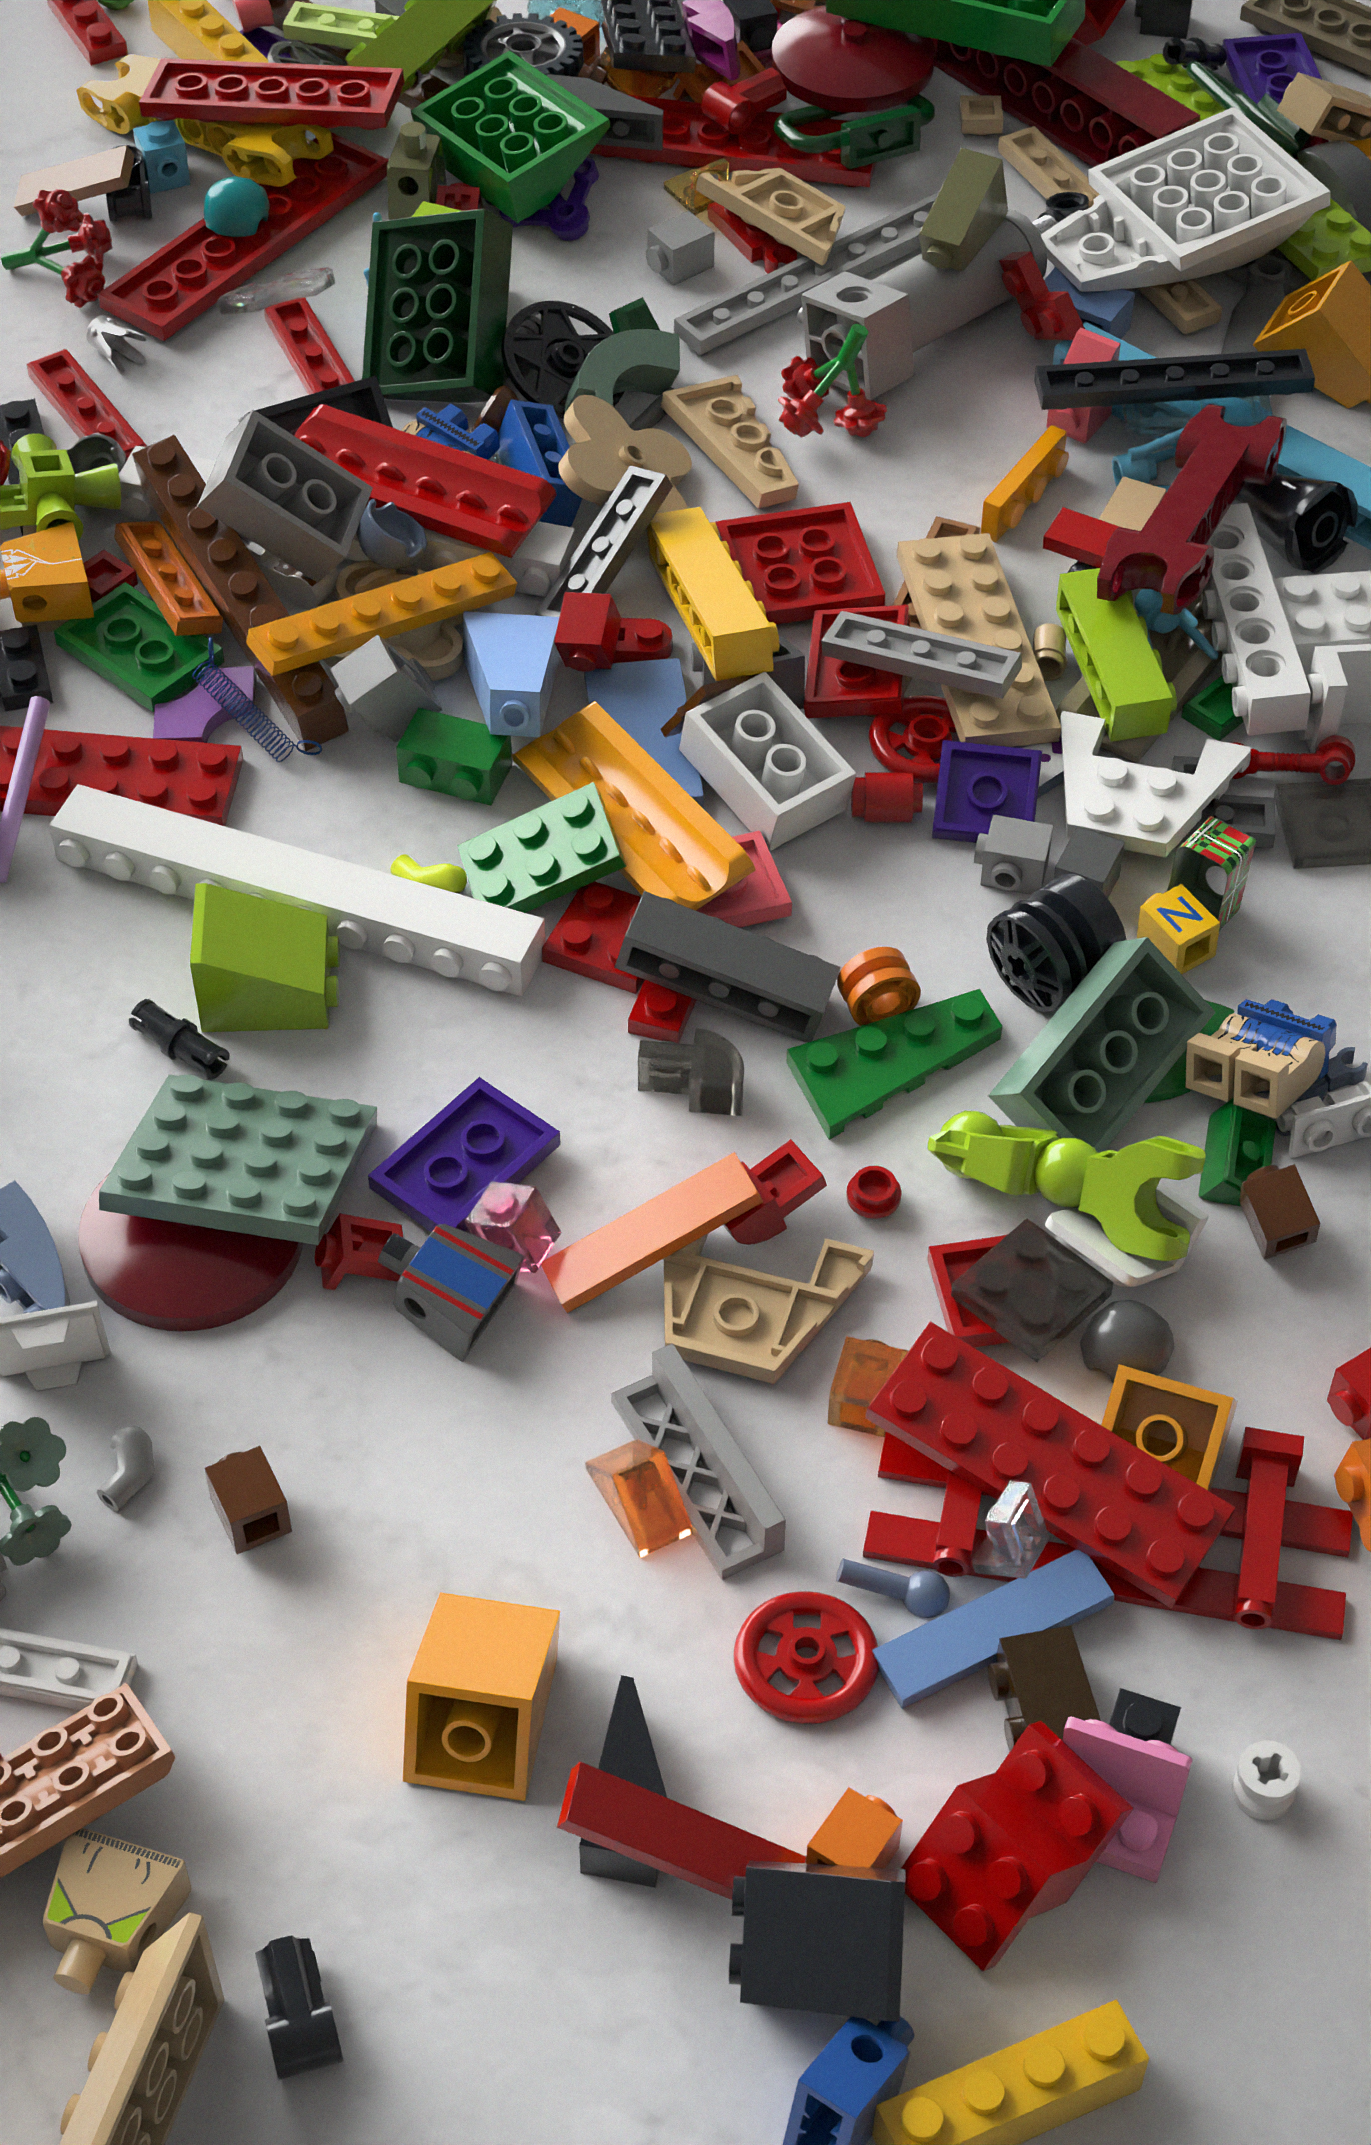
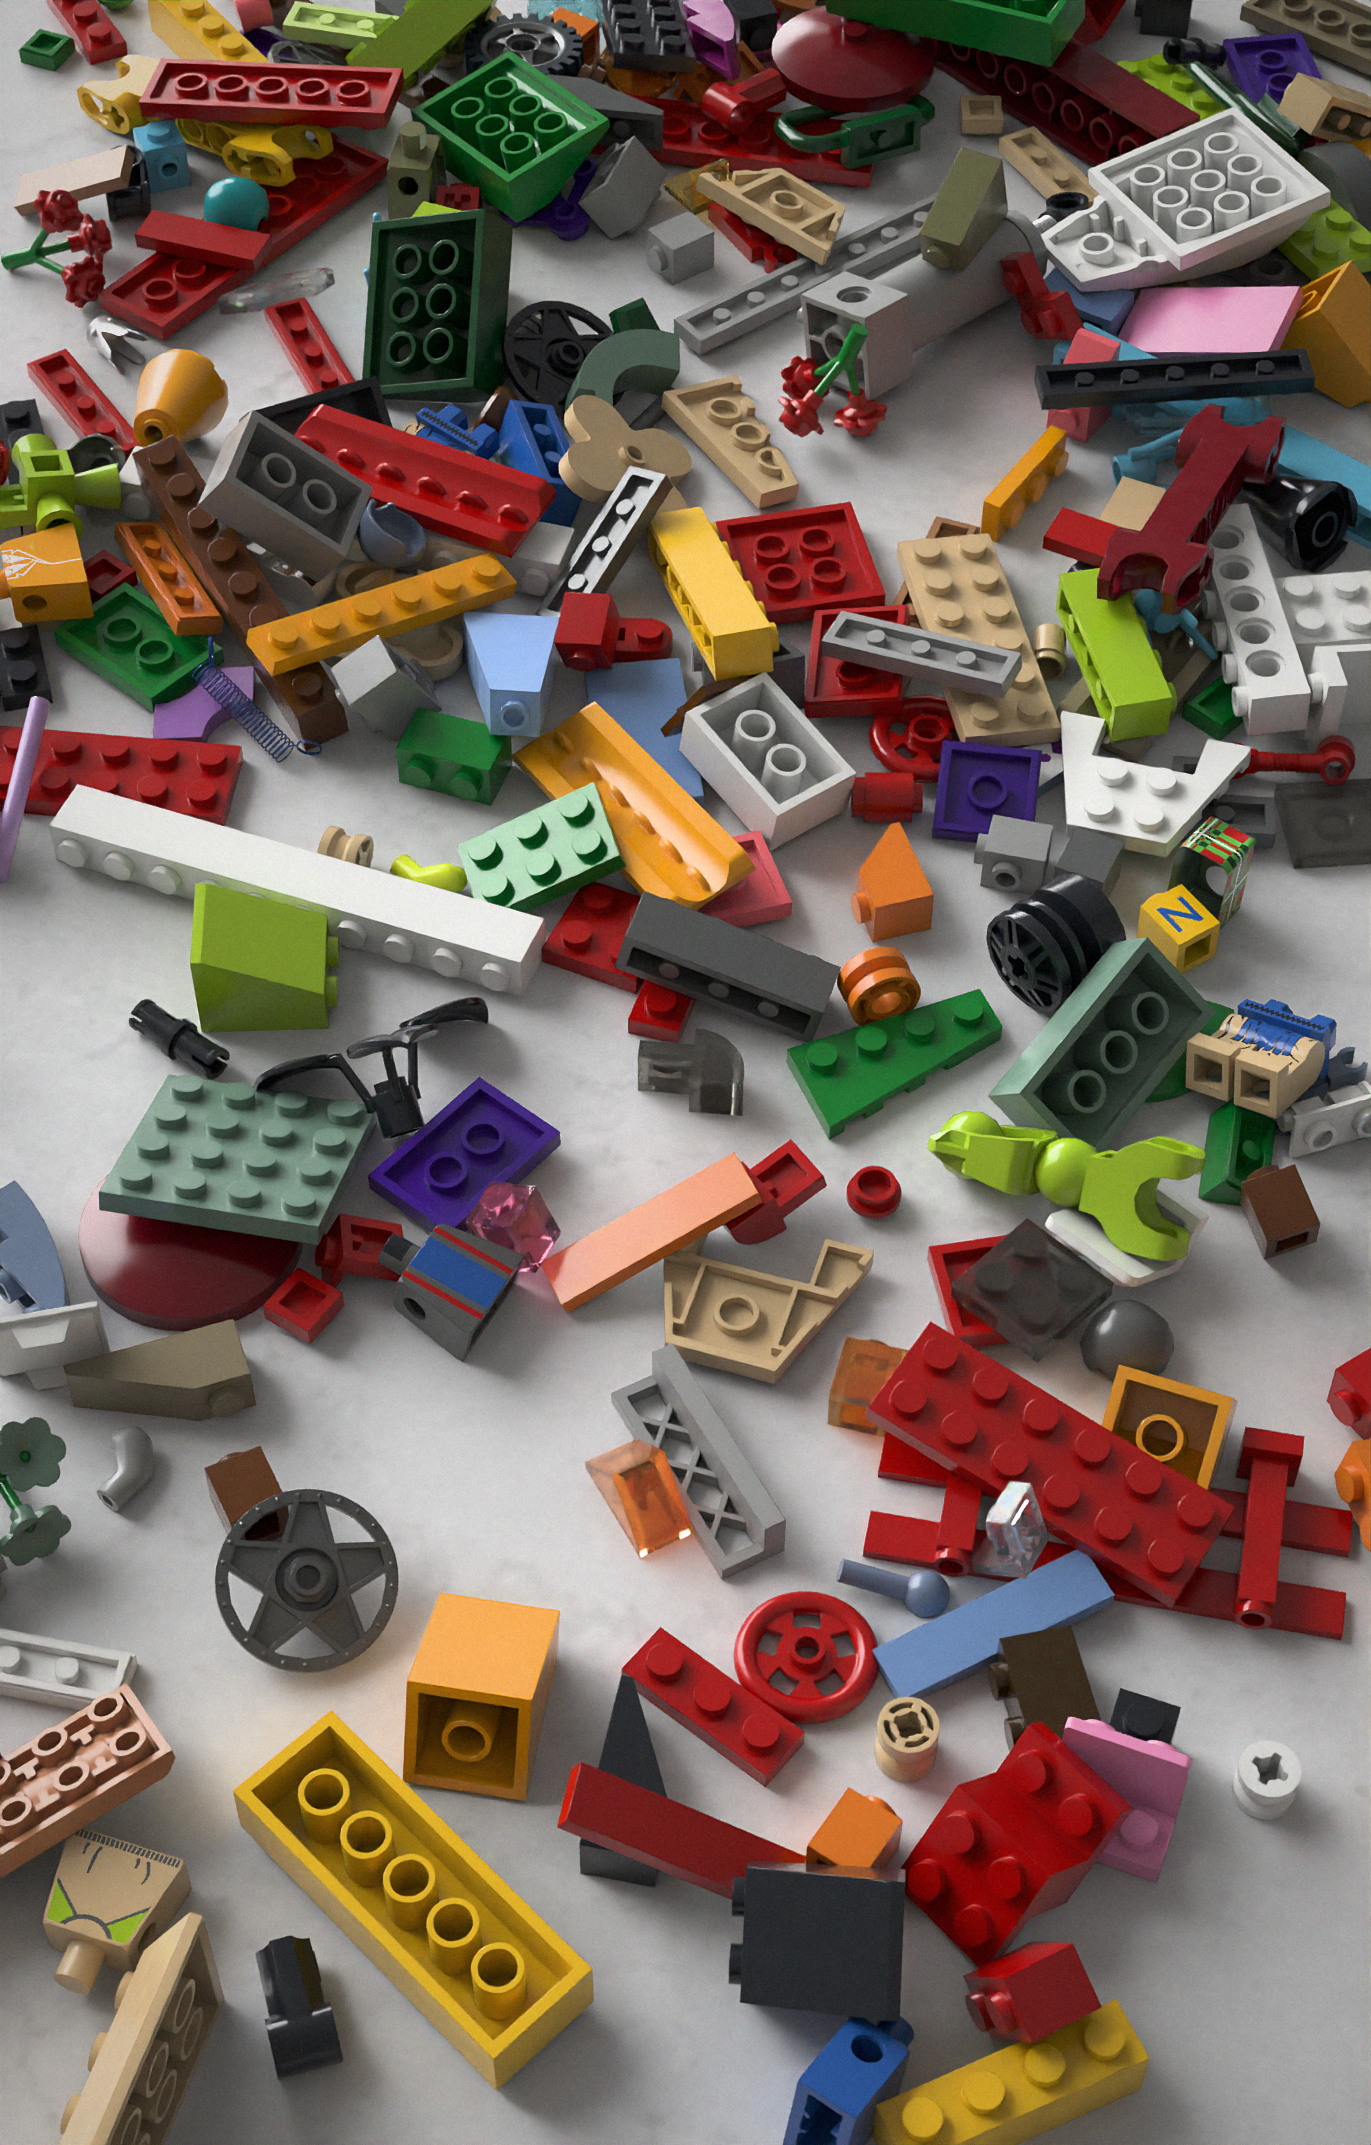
none -> green tile [19,29,76,71]
none -> dark tan slope [63,1319,256,1421]
none -> light orange cone [133,349,228,448]
none -> red tile [135,210,272,272]
none -> dark grey wheel [215,1489,399,1673]
none -> yellow brick [233,1710,594,2091]
none -> black plant [253,997,489,1139]
none -> red plate [263,1267,345,1344]
none -> tan wheel [317,826,374,868]
none -> light grey hinge [578,136,668,240]
none -> red plate [621,1627,805,1787]
none -> orange slope [851,822,934,942]
none -> tan wheel [874,1696,940,1783]
none -> red brick [963,1942,1102,2043]
none -> bright pink tile [1117,286,1304,358]

